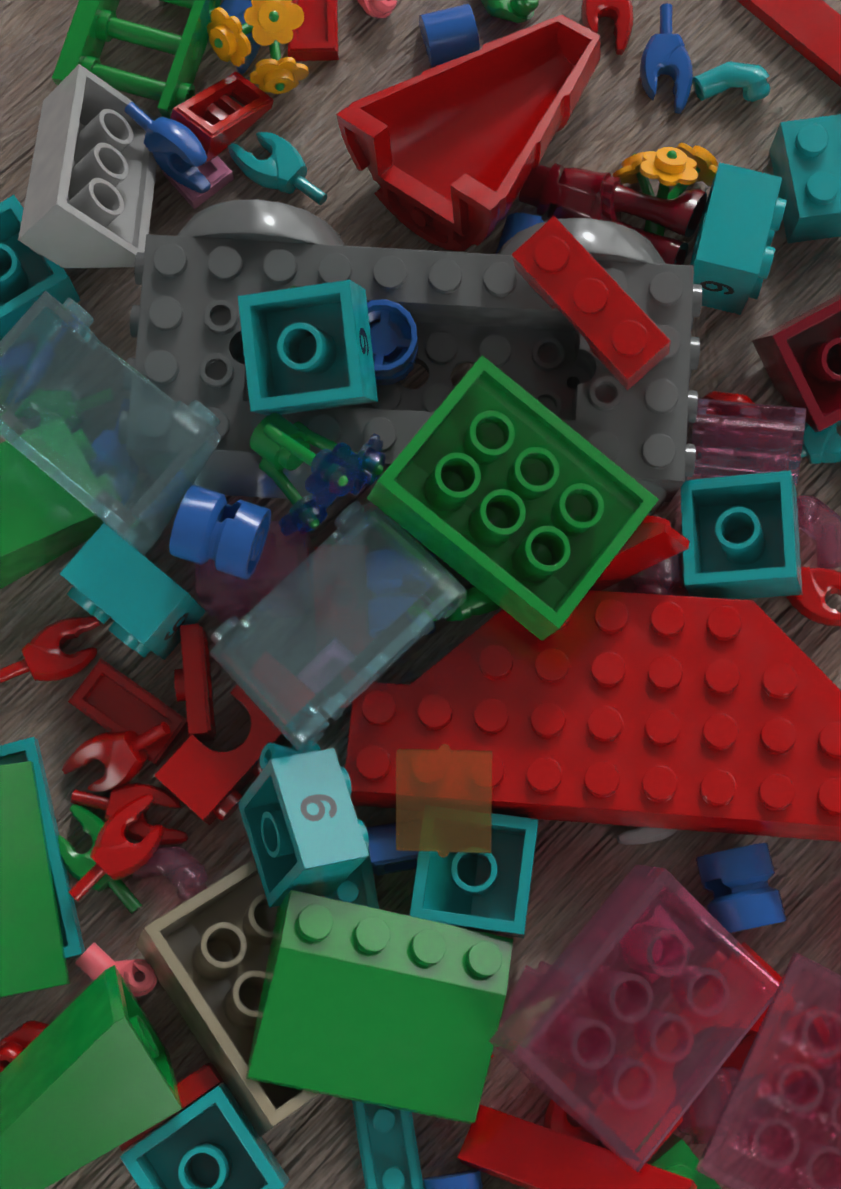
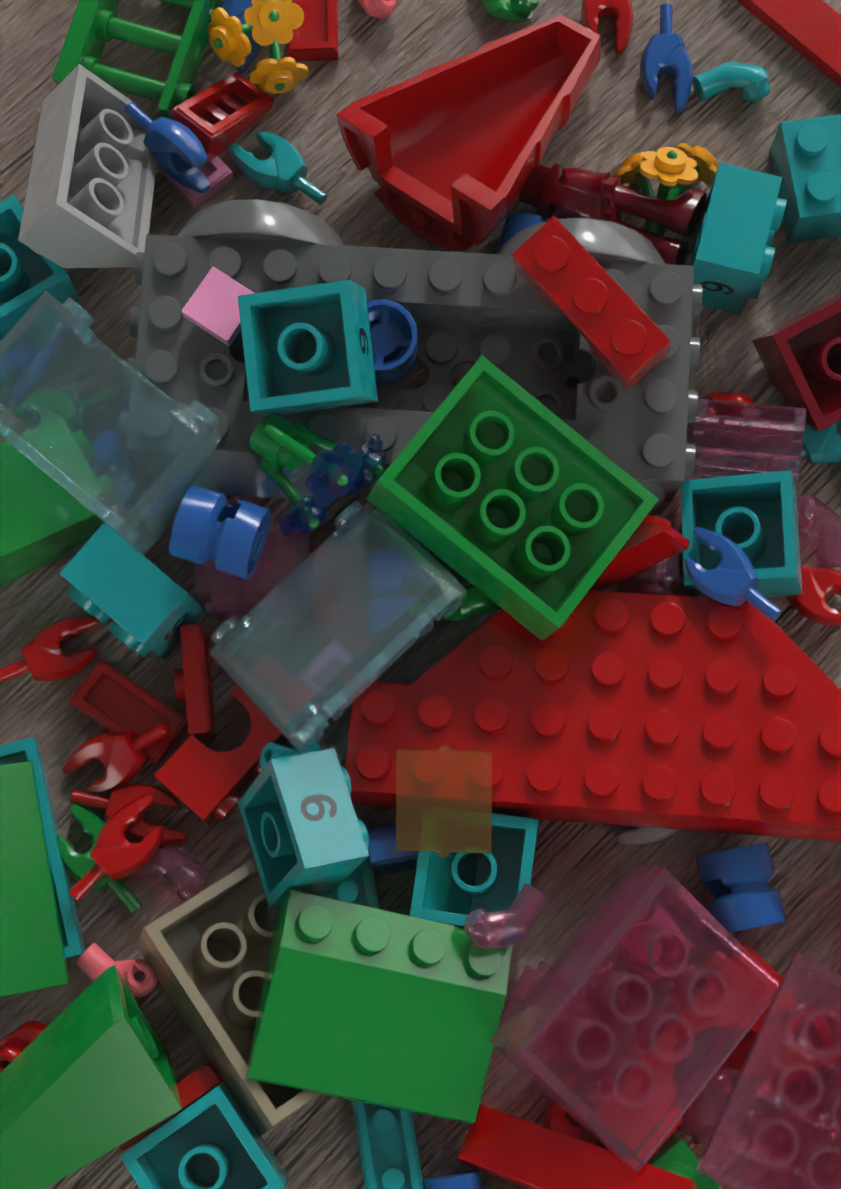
blue brick [419,3,480,68] -> none
none -> bright pink tile [181,266,254,347]
none -> clear pink arm [464,883,550,950]
none -> blue hand [685,527,782,621]

